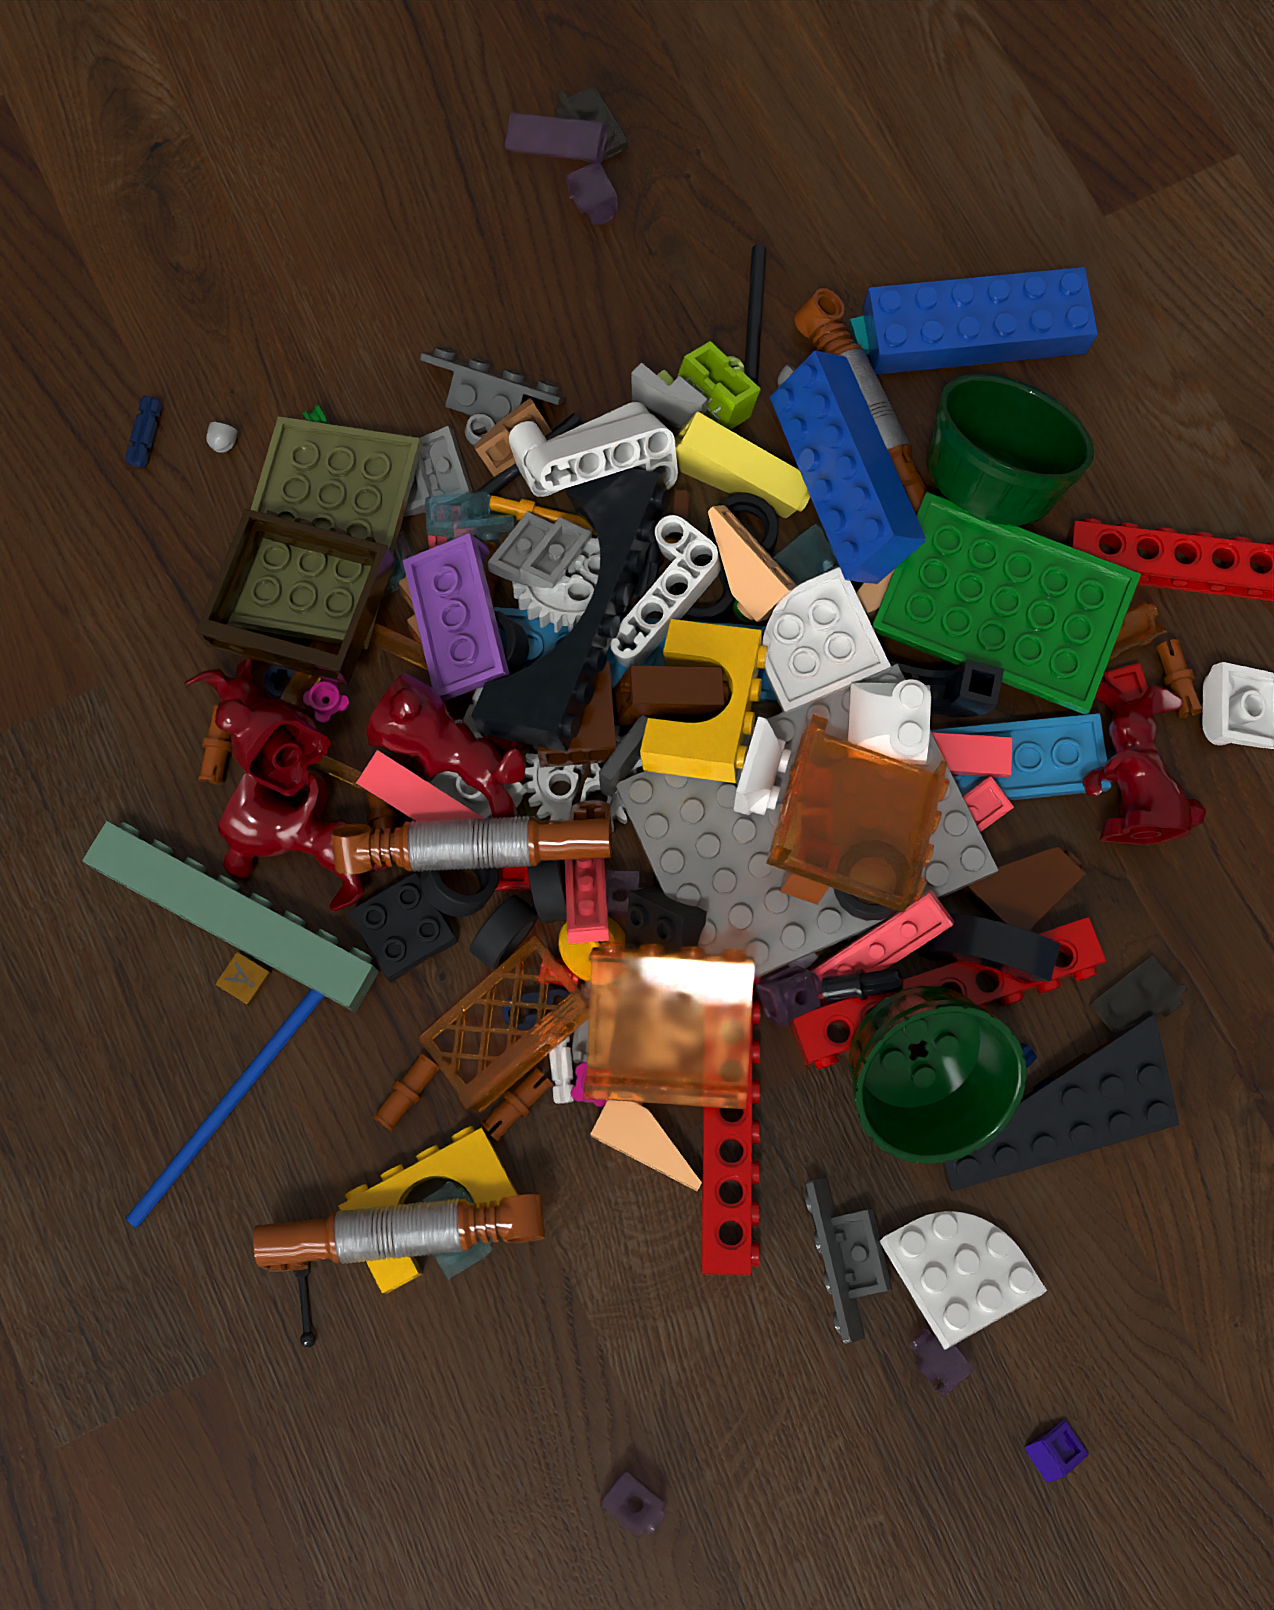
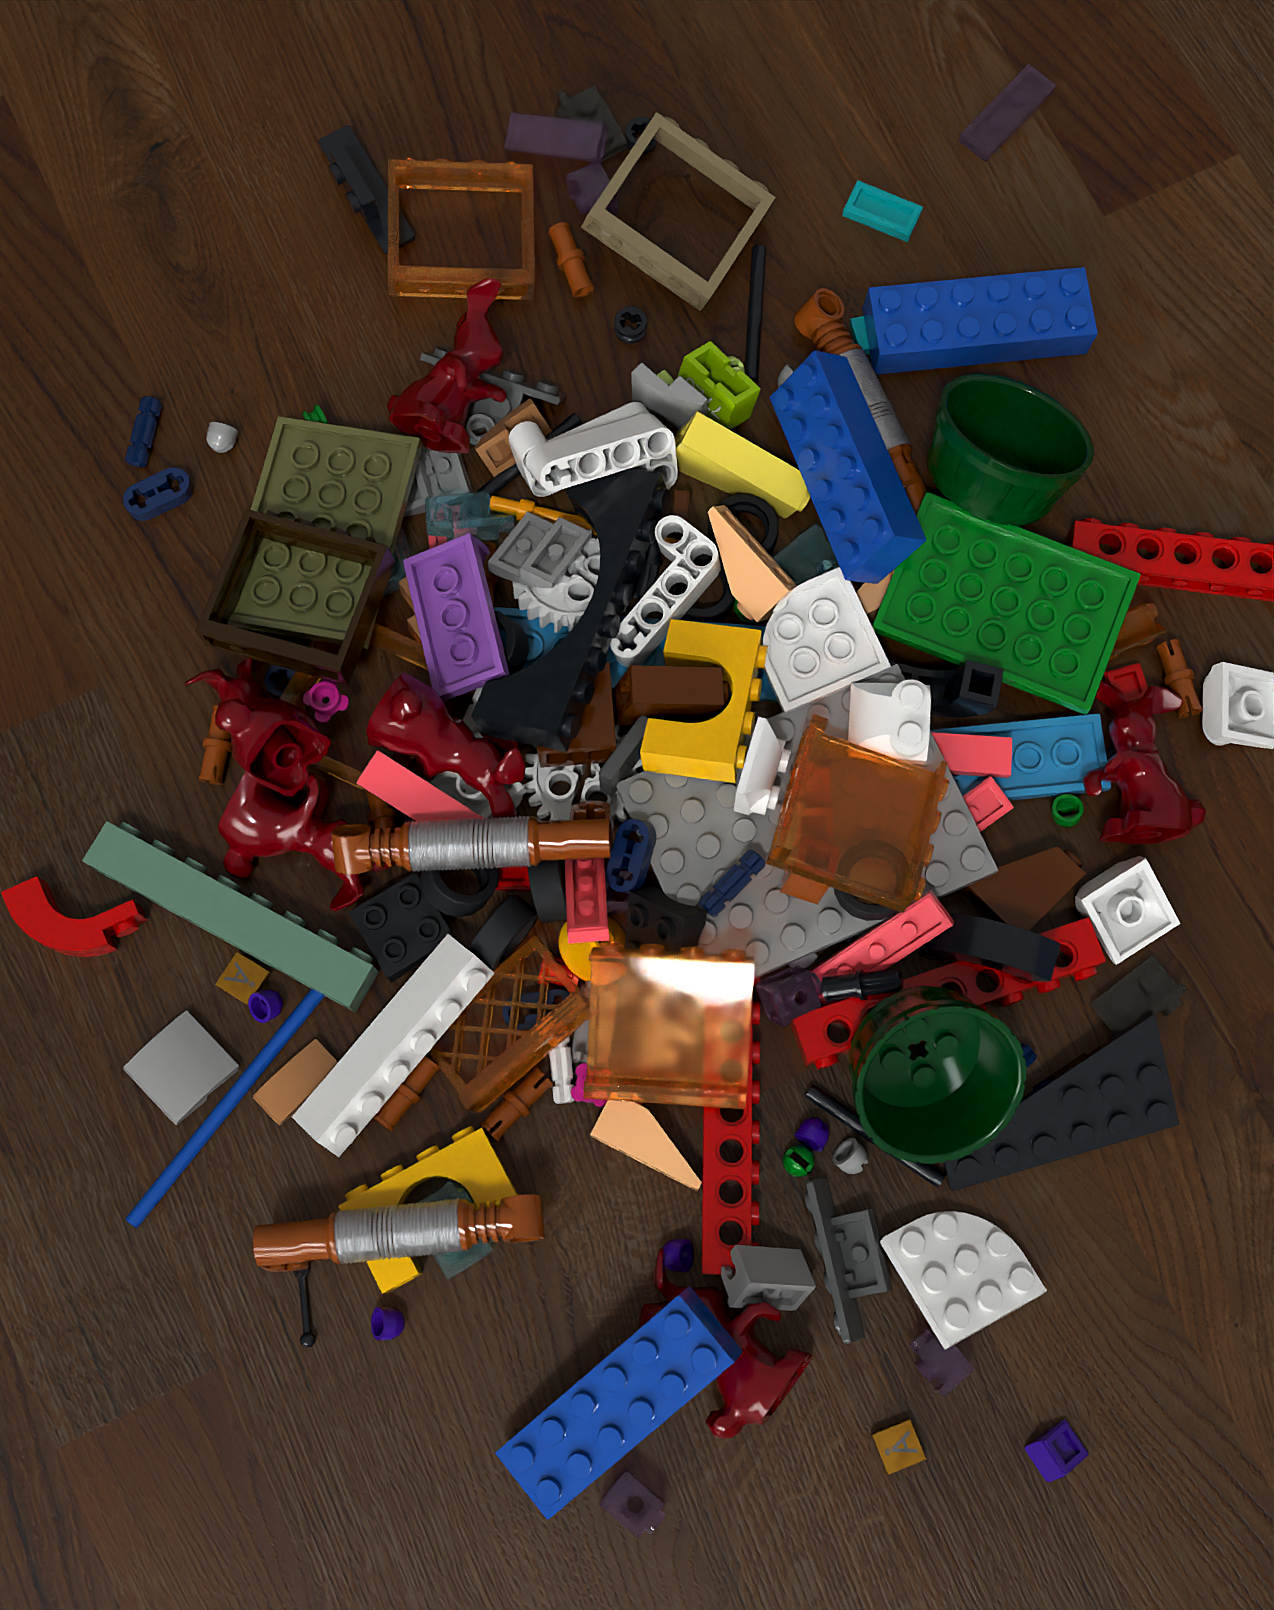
none -> red arch [1,876,147,957]
none -> dark blue beam [123,467,194,521]
none -> light grey slope [123,1010,239,1126]
none -> dark purple hinge [248,989,283,1023]
none -> medium nougat slope [253,1039,338,1126]
none -> white brick [292,934,494,1157]
none -> black bracket [318,125,415,254]
none -> dark purple hinge [371,1307,405,1341]
none -> dark red animal [387,278,507,453]
none -> clear orange window [388,157,535,300]
none -> blue brick [495,1286,743,1520]
none -> dark orange pin [548,222,594,298]
none -> dark tan window [581,112,776,311]
none -> dark blue beam [606,819,656,892]
none -> black bush [614,306,647,344]
none -> black bush [626,117,657,154]
none -> dark red animal [639,1248,814,1439]
none -> dark purple hinge [662,1239,694,1272]
none -> dark blue axle [699,850,766,917]
none -> light grey hinge [721,1245,816,1311]
none -> green hinge [782,1145,815,1178]
none -> dark purple hinge [794,1117,830,1152]
none -> black bar [804,1084,946,1188]
none -> light grey hinge [833,1138,868,1174]
none -> teal tile [842,180,923,242]
none -> pearl gold tile [871,1419,926,1475]
none -> clear purple tile [959,64,1056,162]
none -> green hinge [1051,794,1084,828]
none -> white slope [1075,856,1180,965]

